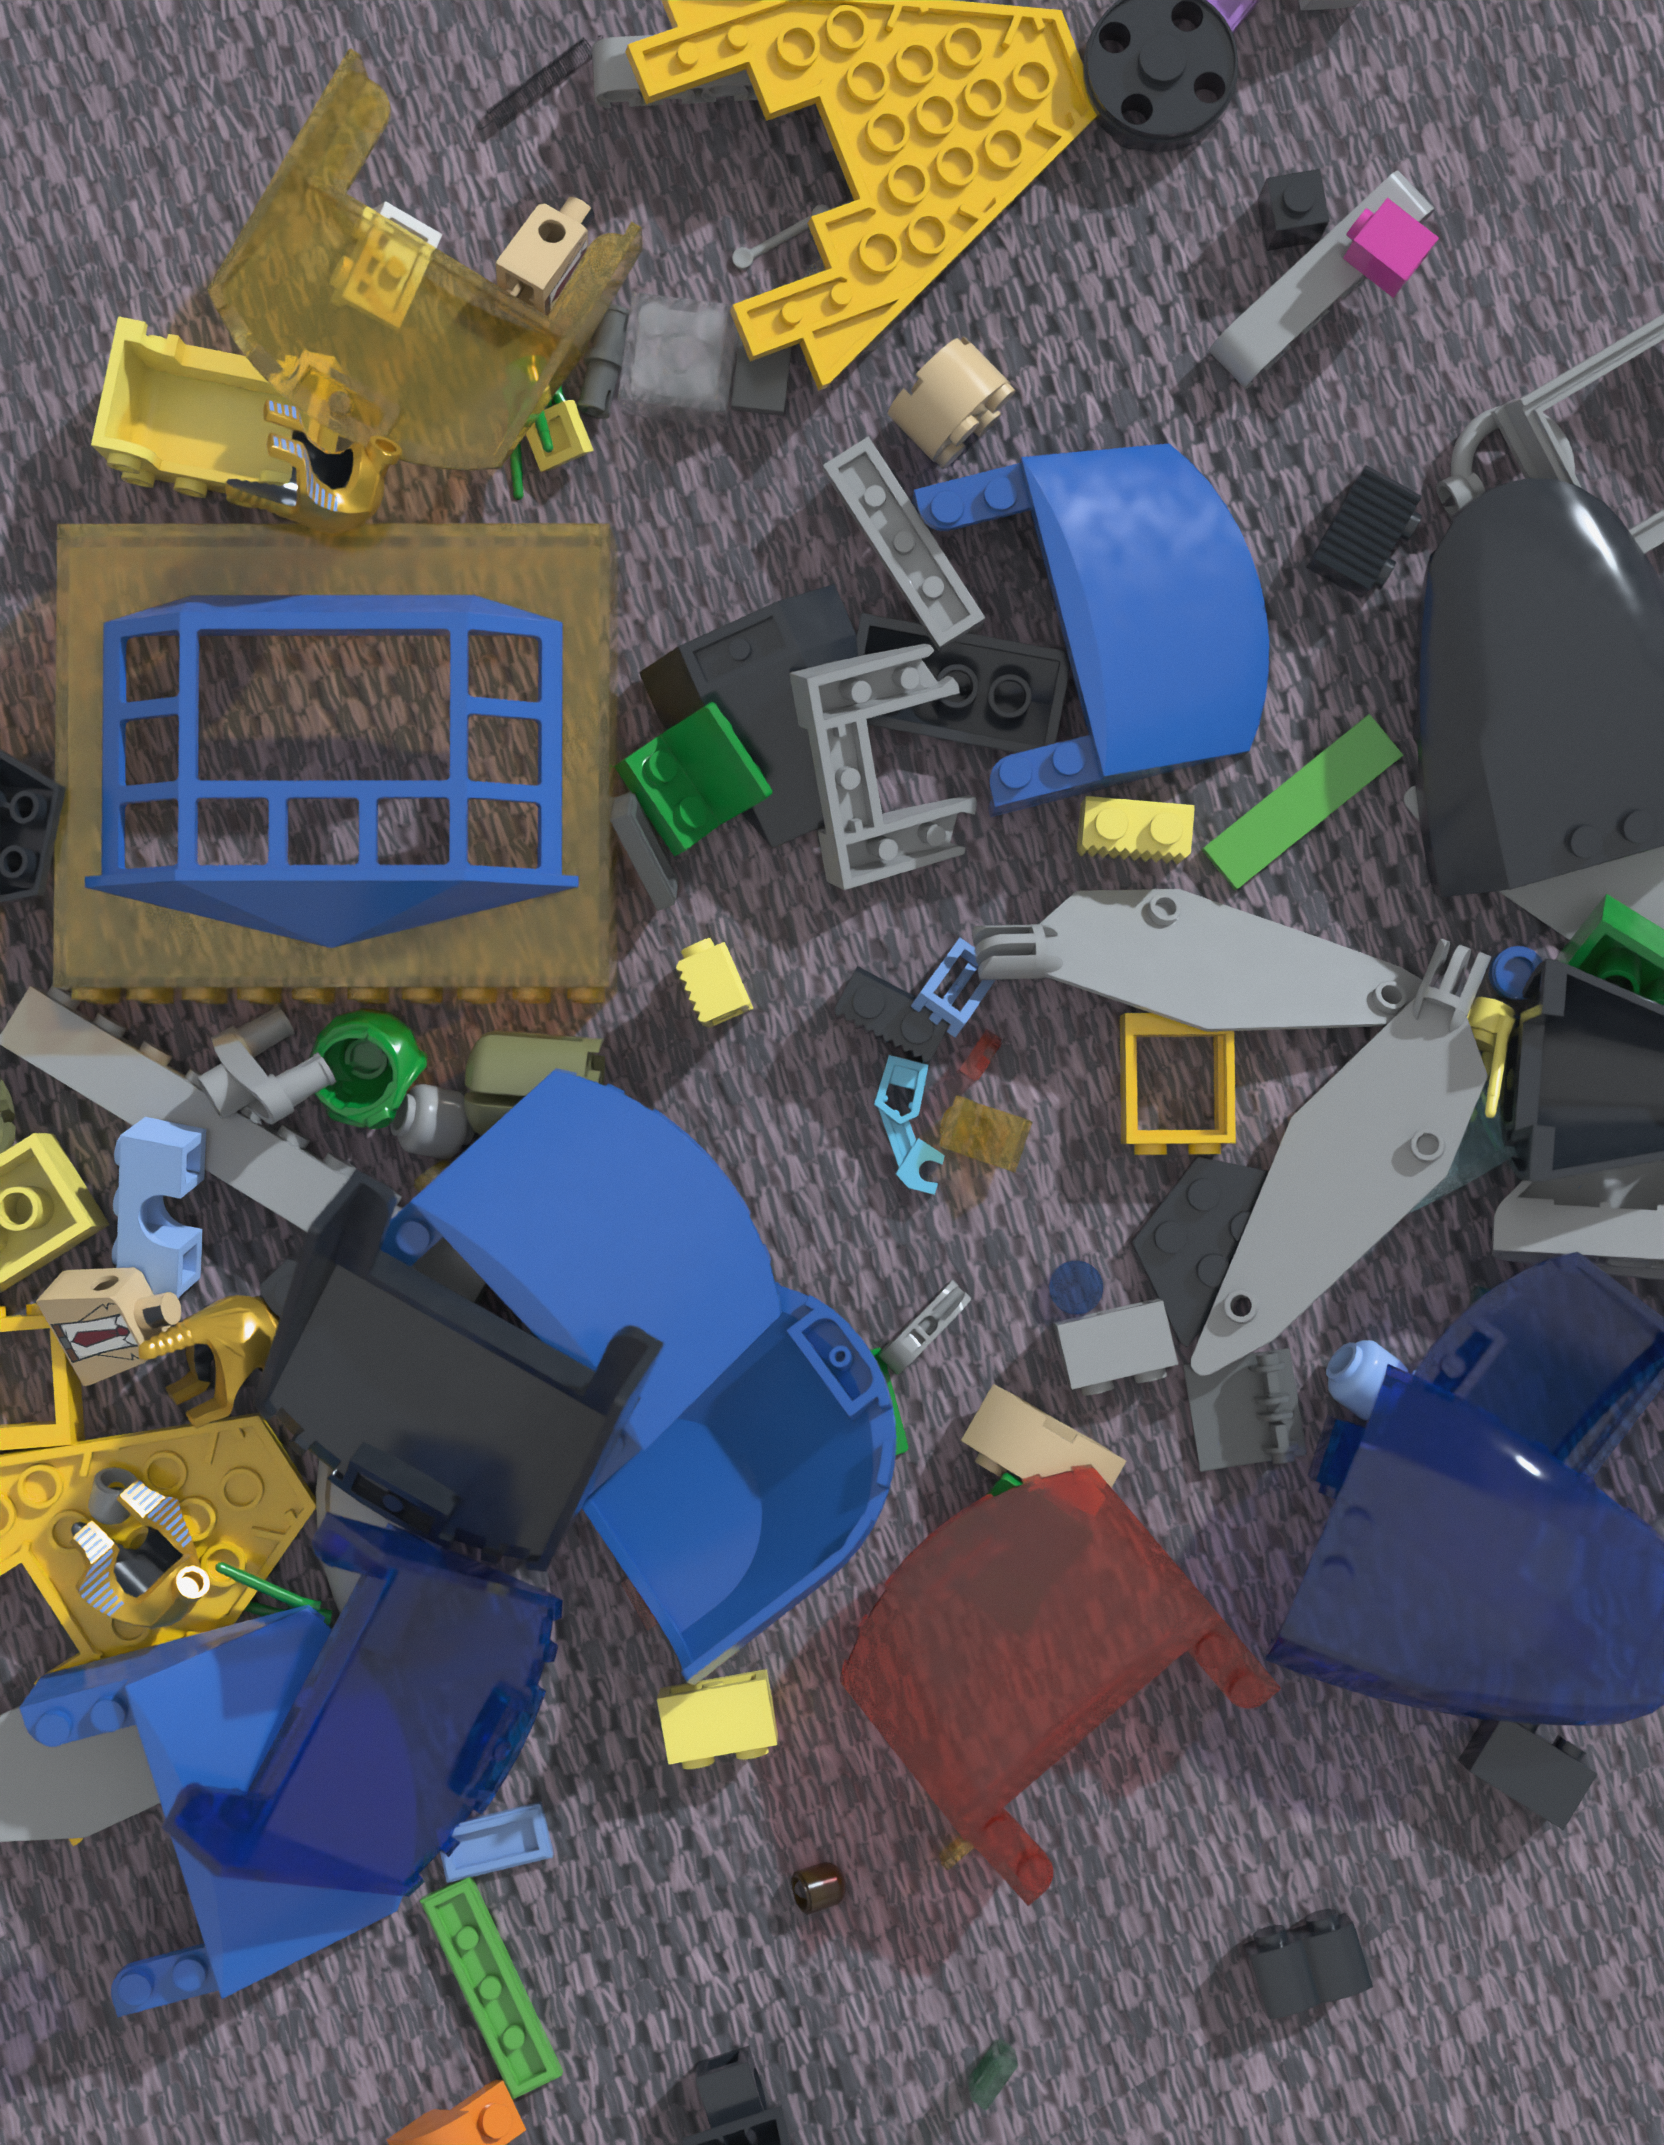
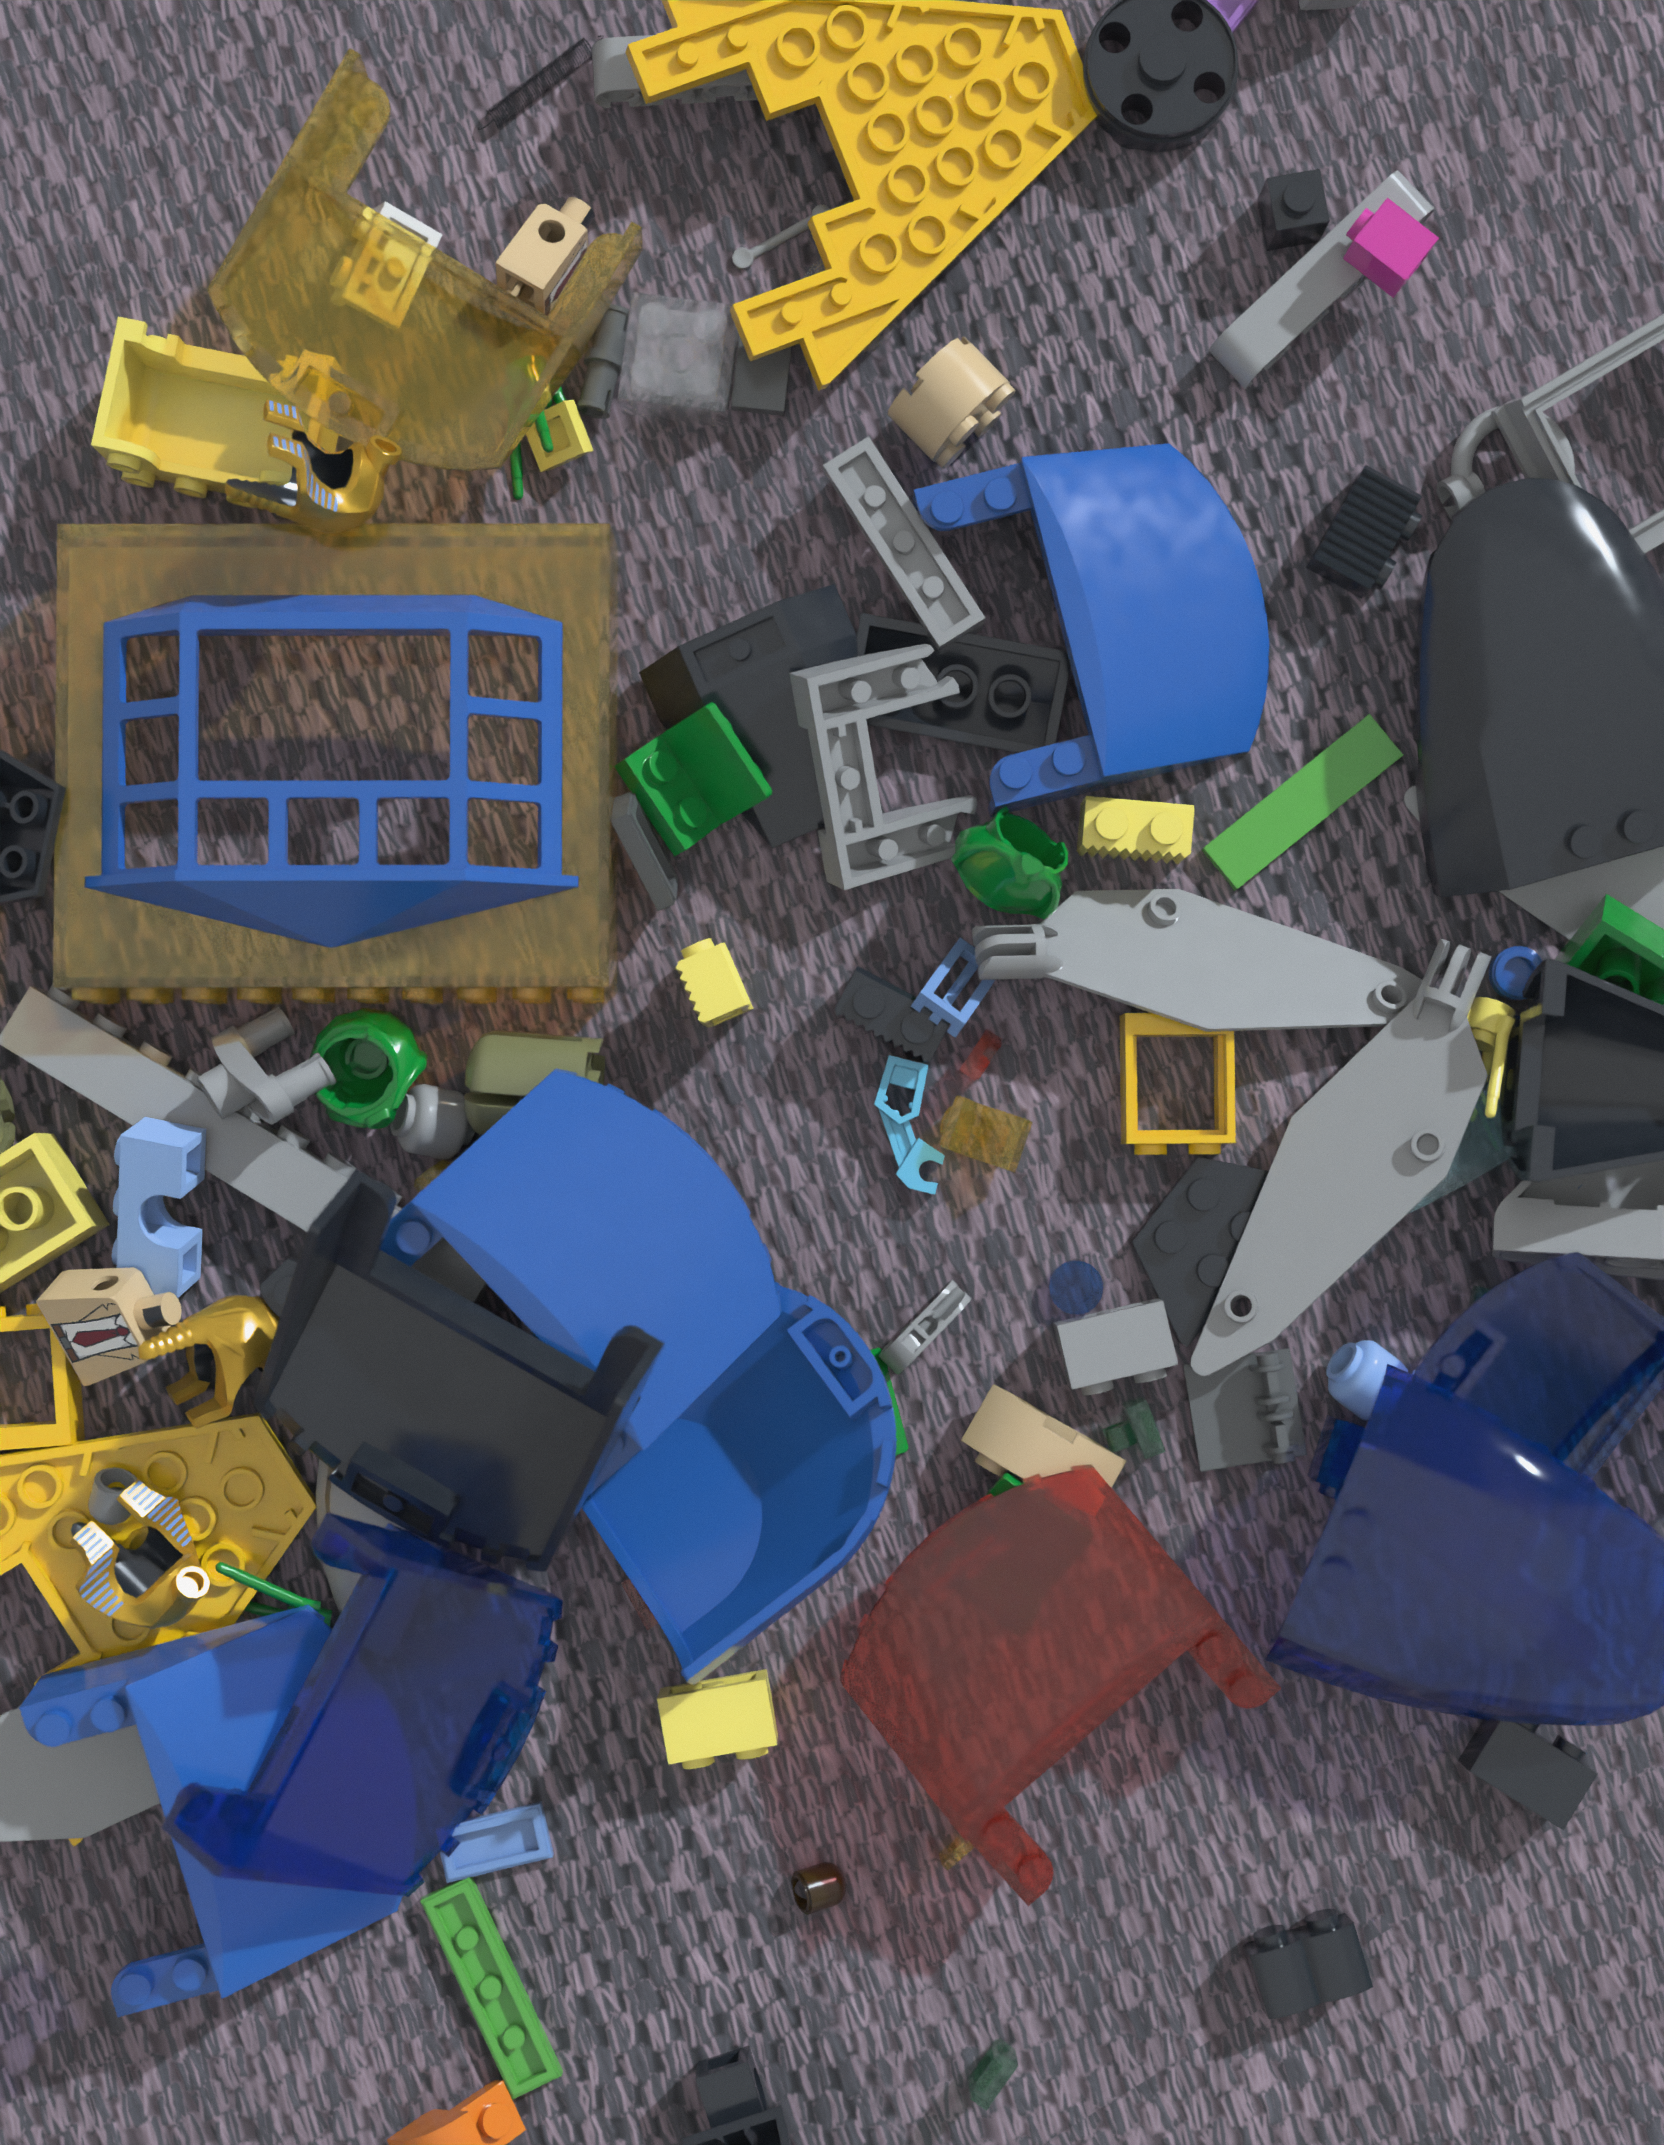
none -> green helmet [951,806,1068,919]
none -> clear green tile [1102,1396,1166,1459]

